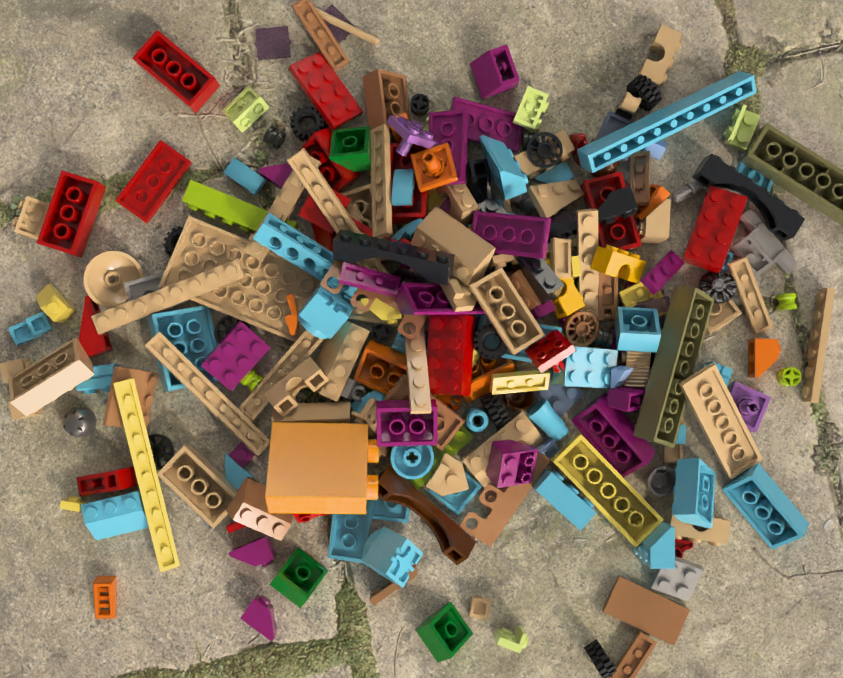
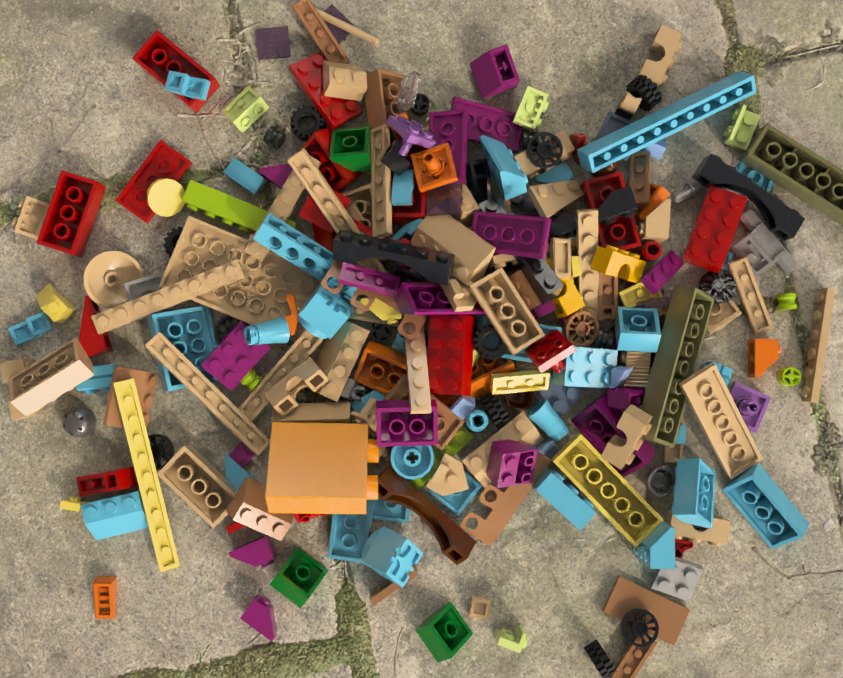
none -> light yellow tile [147,178,185,217]
none -> medium azure slope [164,71,211,101]
none -> medium azure plant [243,317,290,345]
none -> tan slope [323,60,367,101]
none -> black panel [381,139,410,175]
none -> clear plate [396,71,421,112]
none -> piece [426,182,463,216]
none -> light blue slope [450,396,475,420]
none -> tan arch [601,404,652,469]
none -> black wheel [621,608,659,647]
none -> red brick [638,241,662,262]

